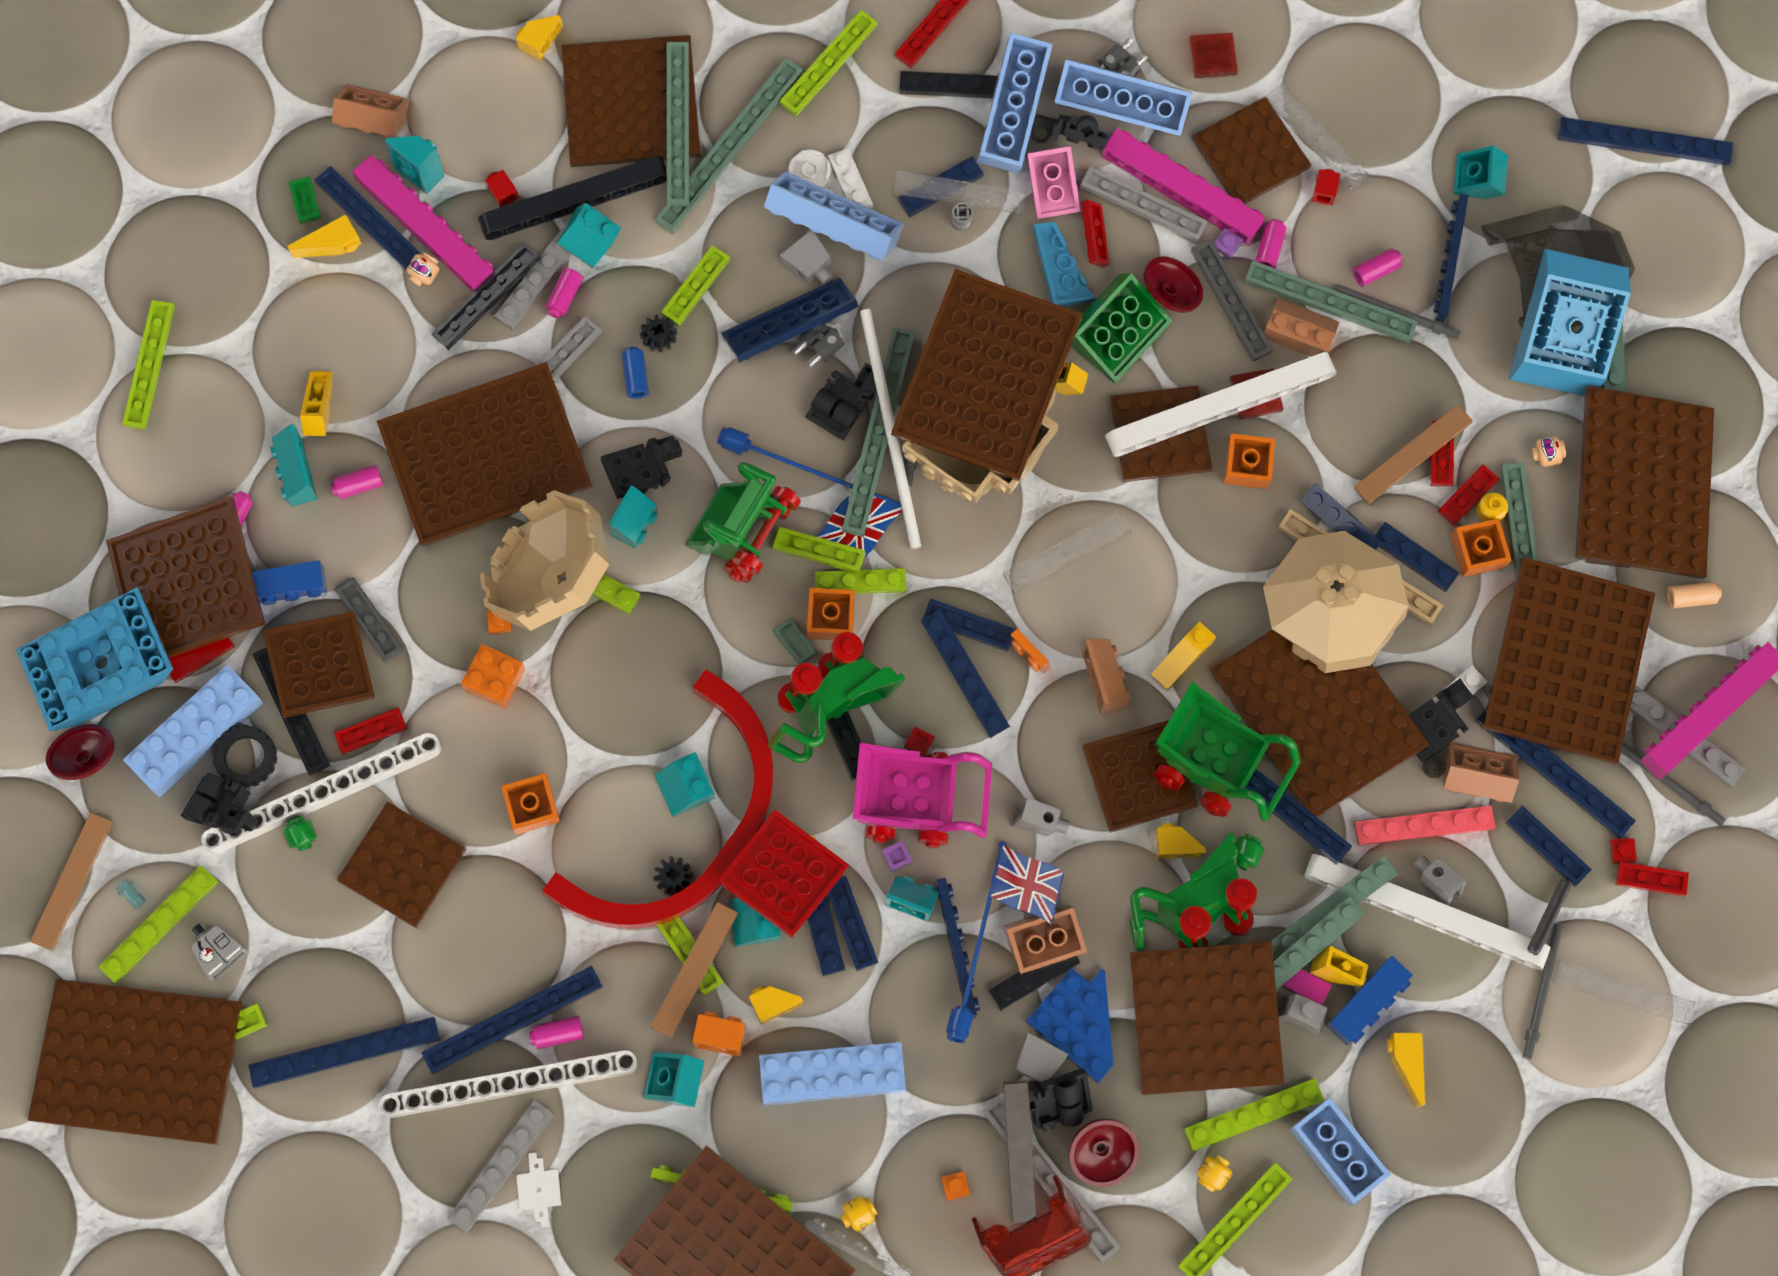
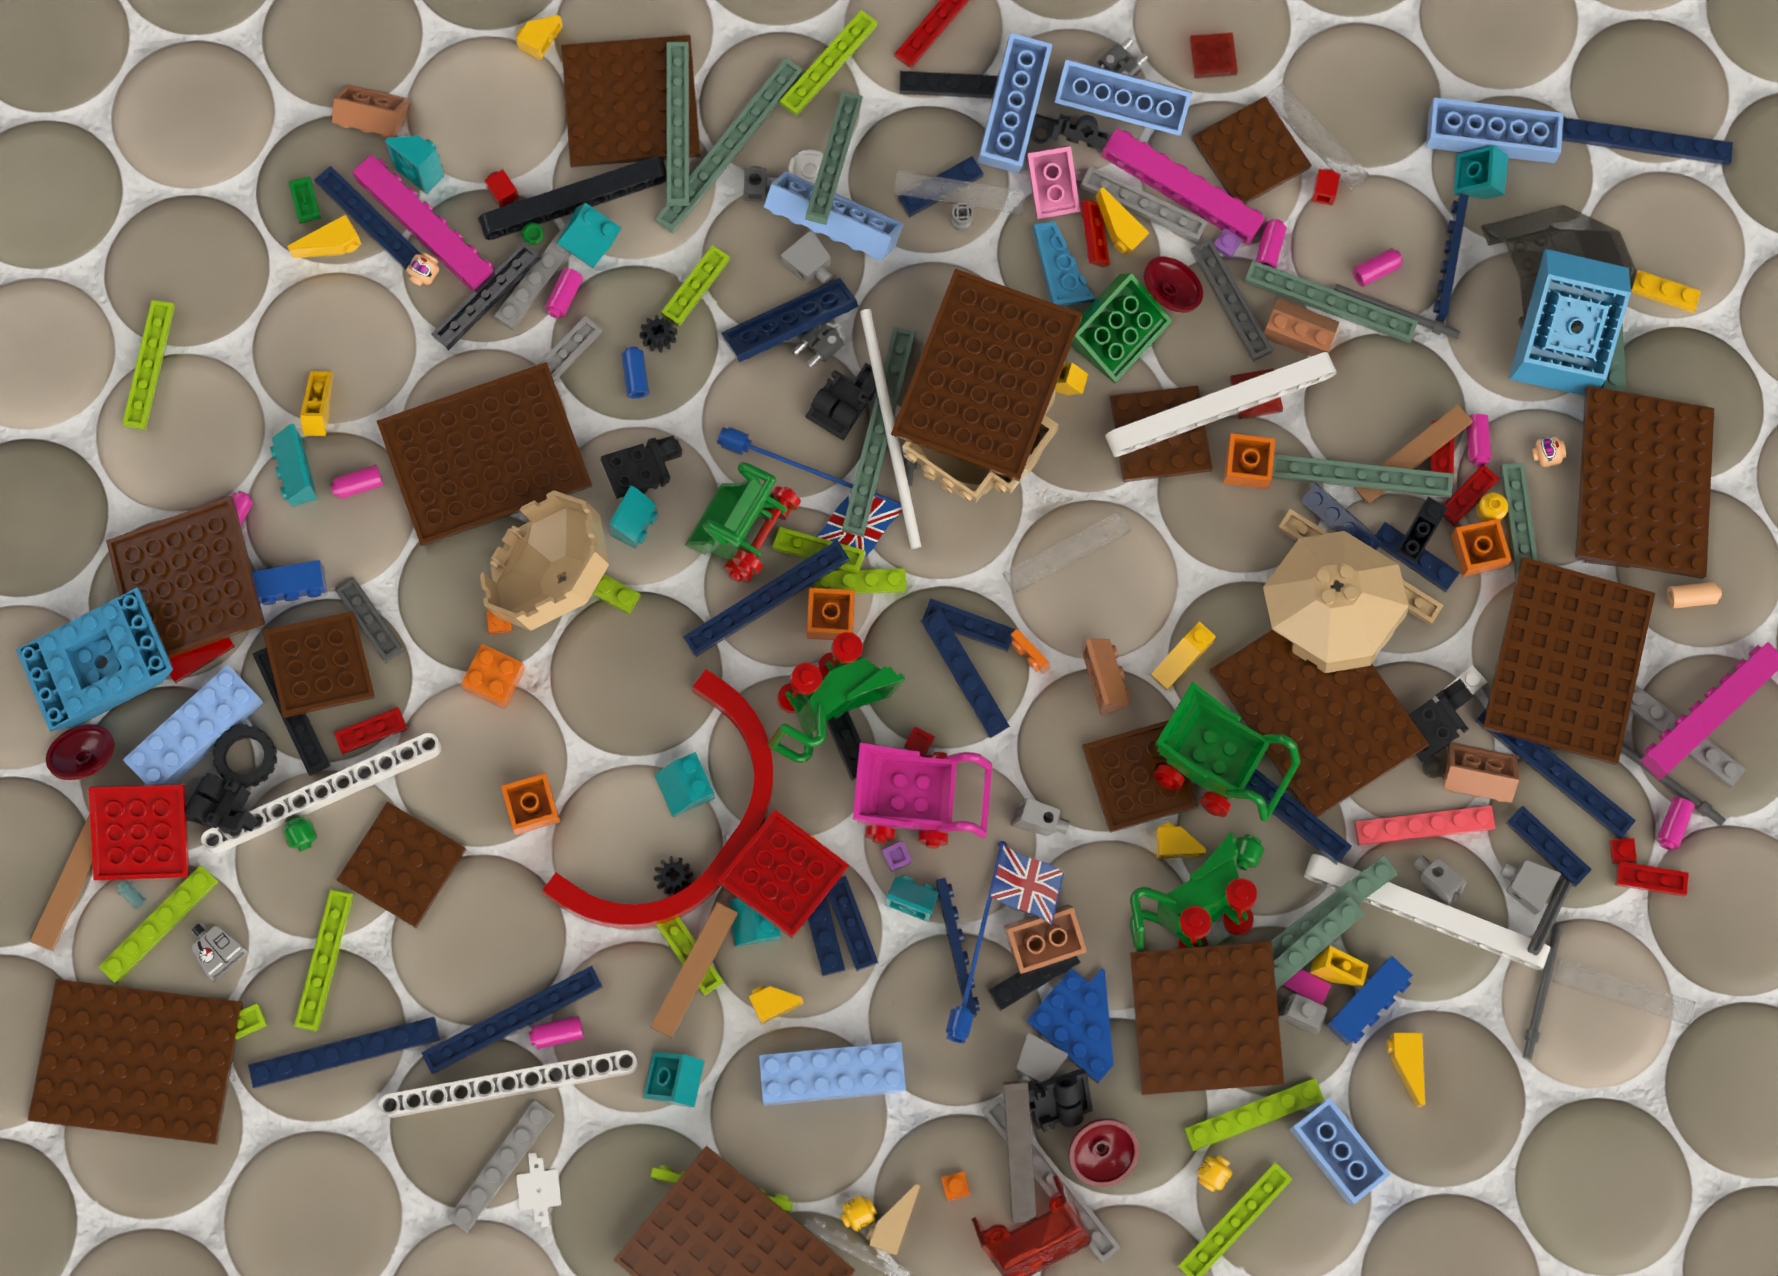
orange brick [692,1011,746,1057] -> none
sand green tile [773,617,818,665] -> none
white plate [828,148,873,208] -> none
none -> red plate [88,784,190,880]
none -> lime tile [294,889,354,1032]
none -> green plate [522,223,544,245]
none -> dark blue plate [683,540,850,657]
none -> dark grey brick [744,166,767,202]
none -> sand green plate [805,91,863,225]
none -> tan slope [866,1184,920,1256]
none -> yellow slope [1095,187,1149,256]
none -> sand green plate [1272,454,1454,498]
none -> black slope [1396,497,1448,564]
none -> light blue brick [1426,97,1564,164]
none -> dark pink brick [1467,414,1492,466]
none -> light grey torso [1500,860,1561,915]
none -> yellow plate [1631,270,1701,313]
none -> dark pink brick [1657,797,1695,850]

